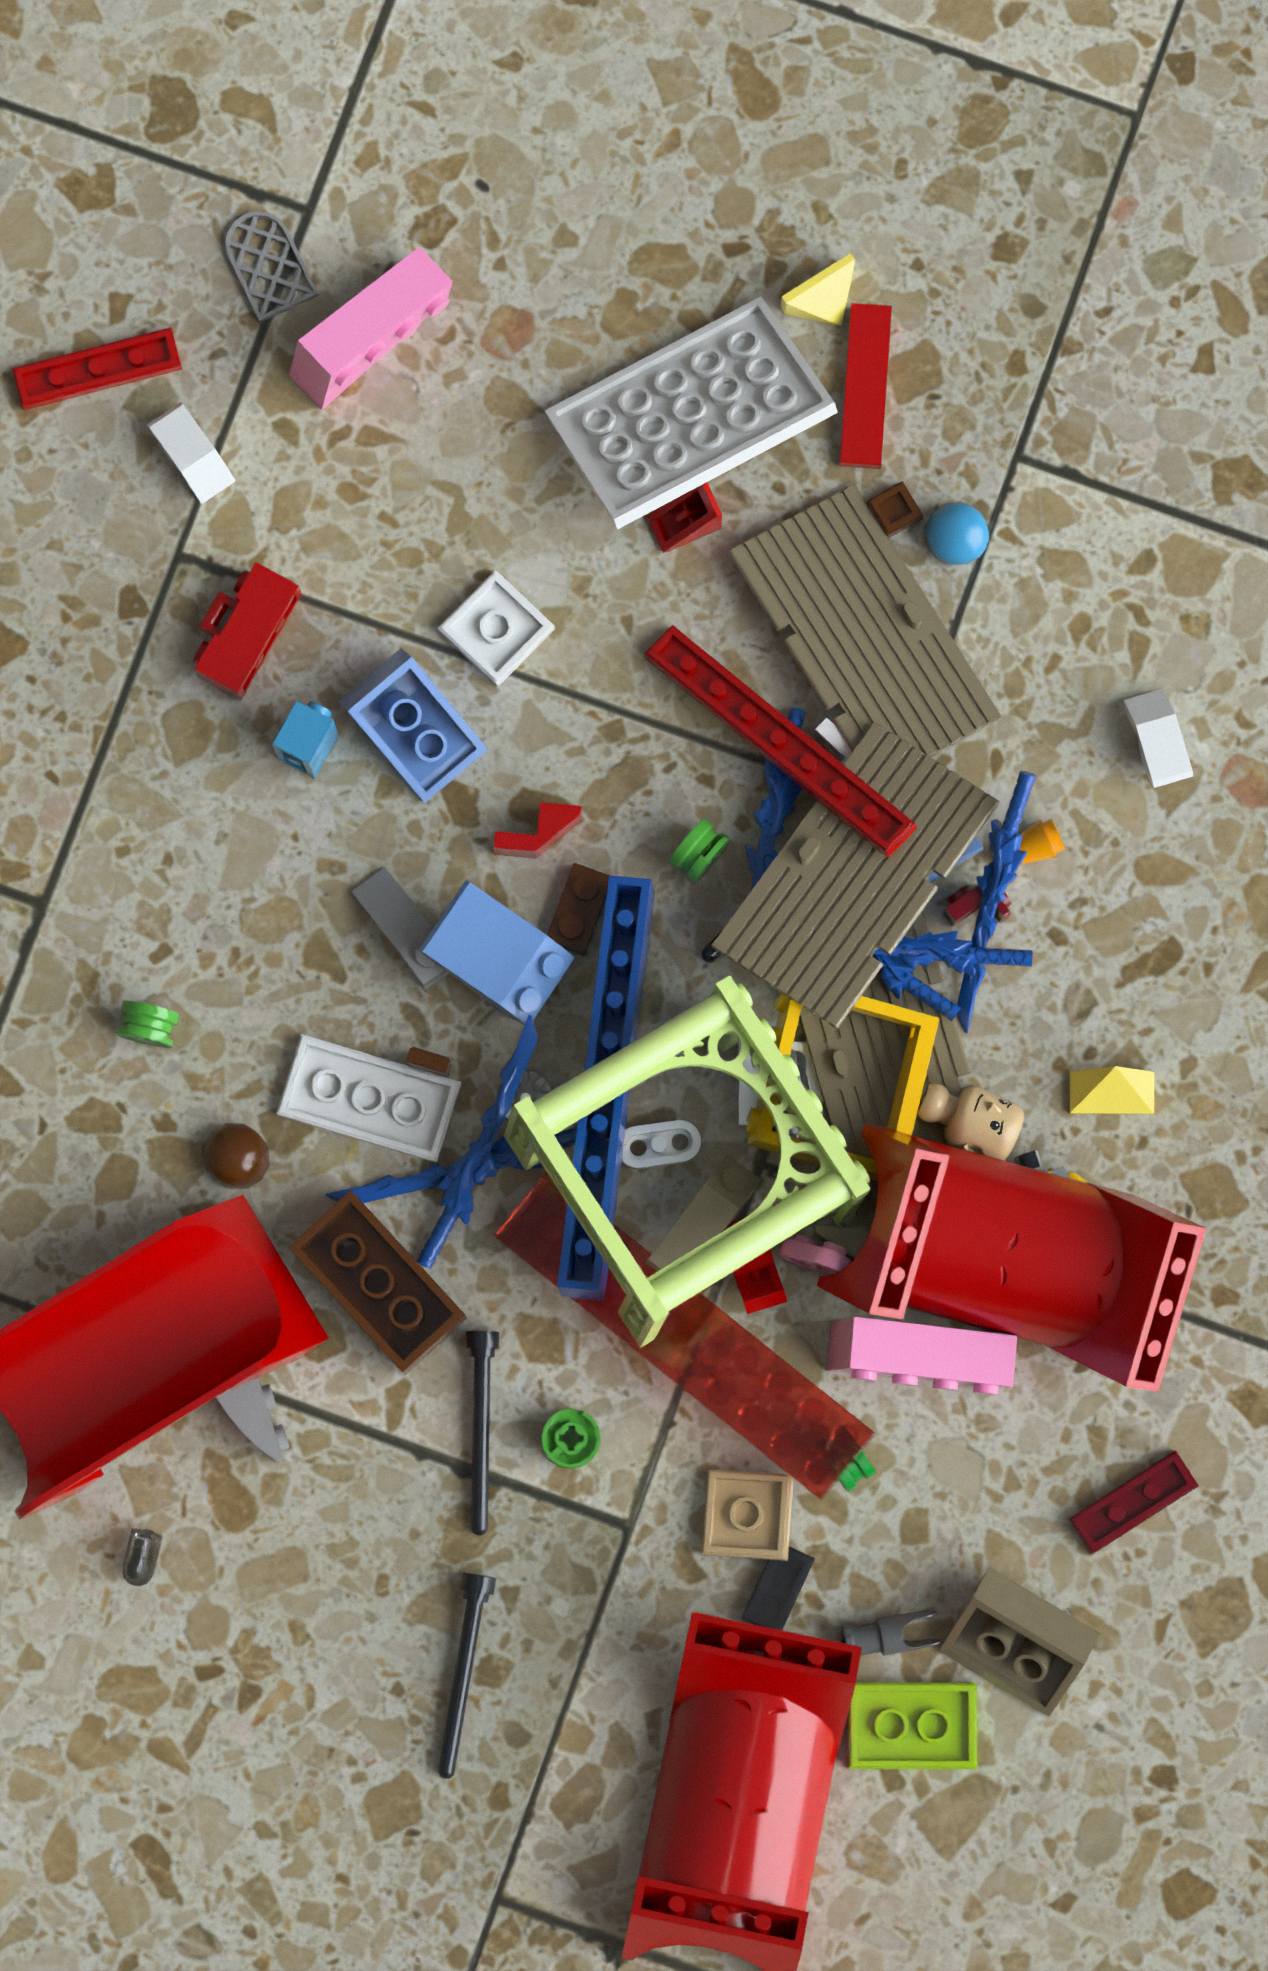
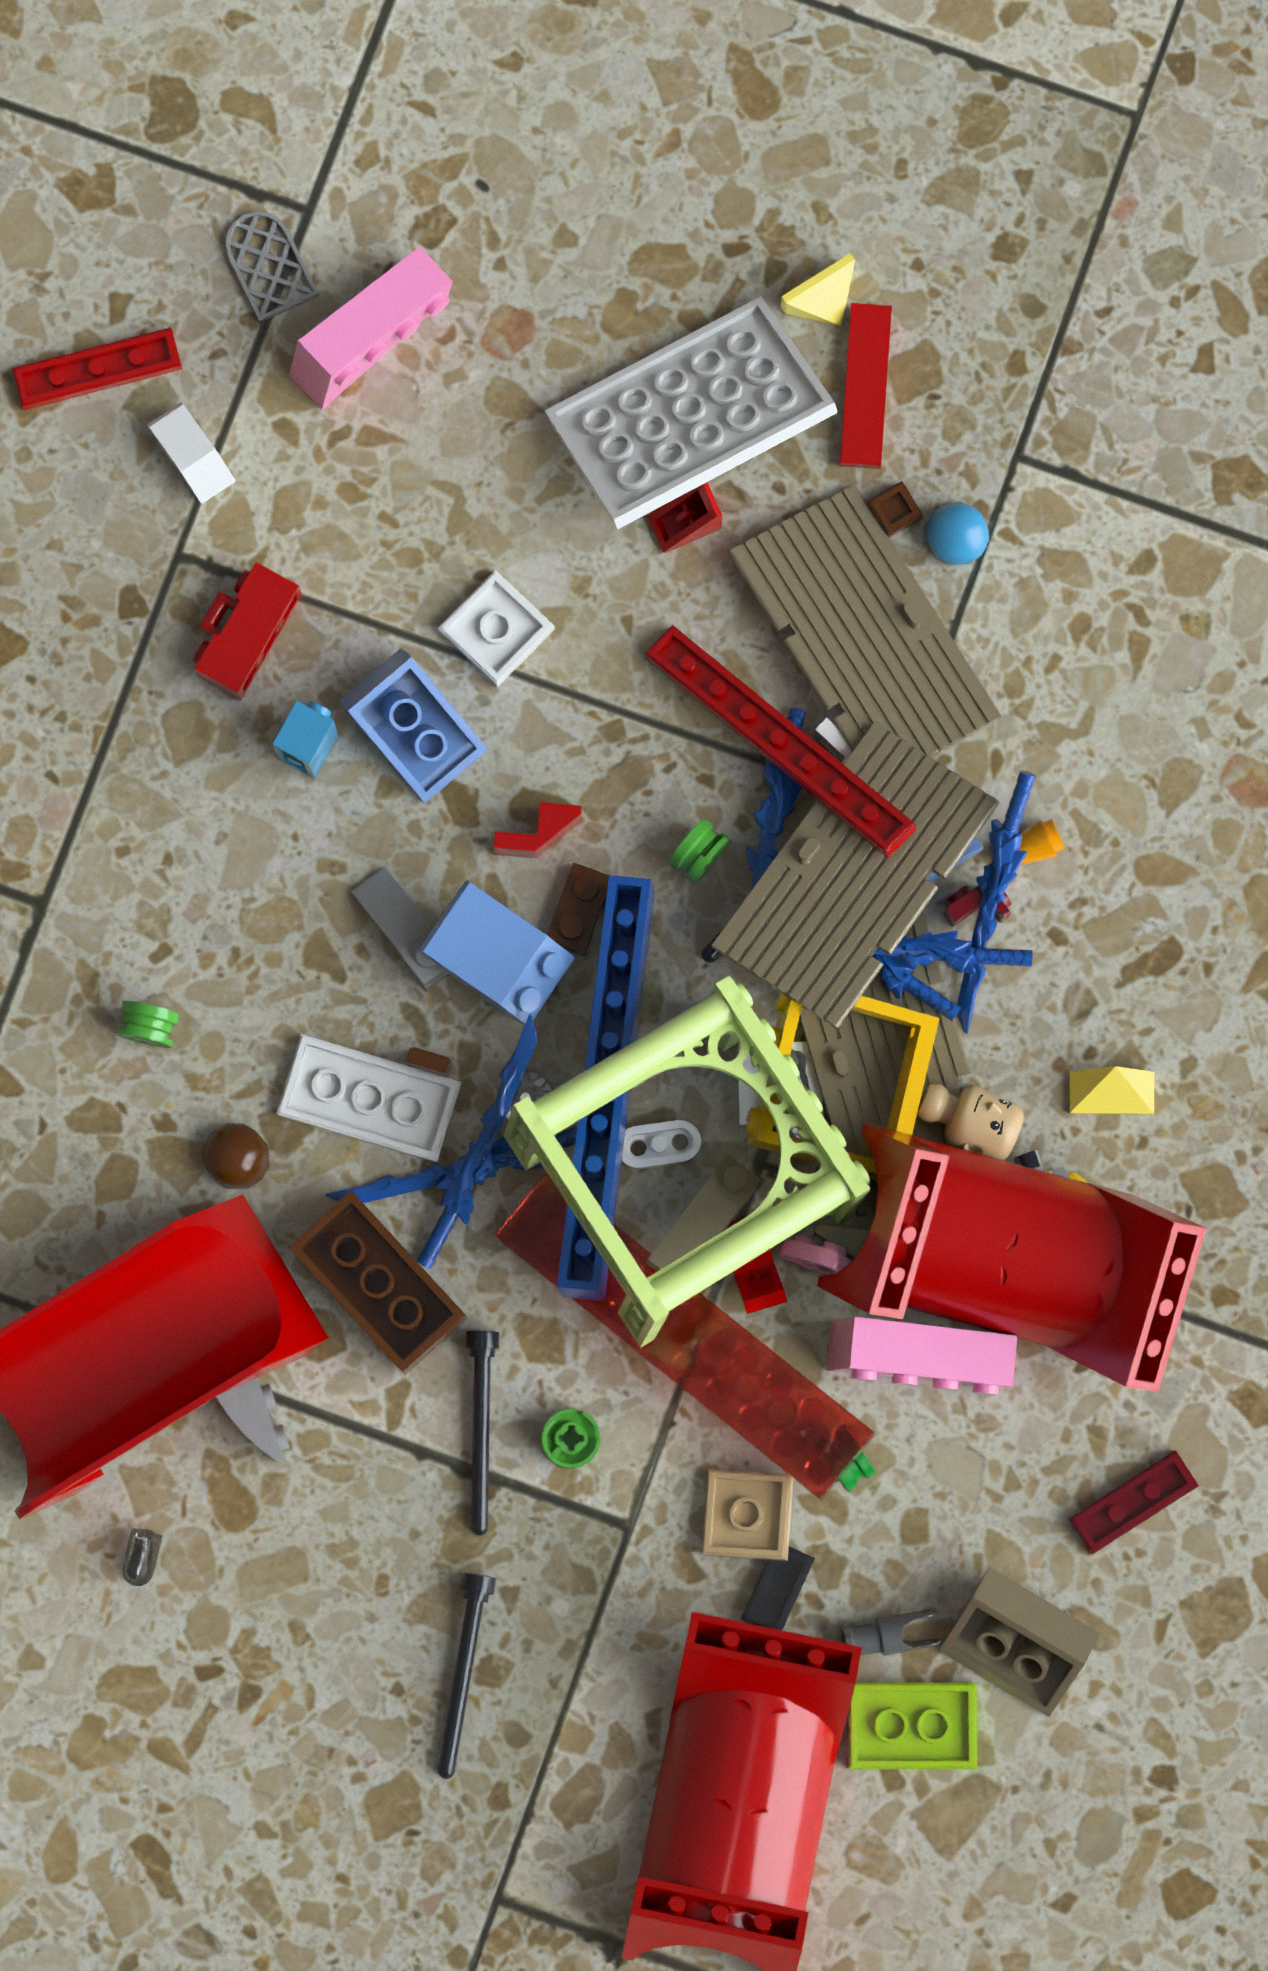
white slope [1124,688,1193,788] -> none

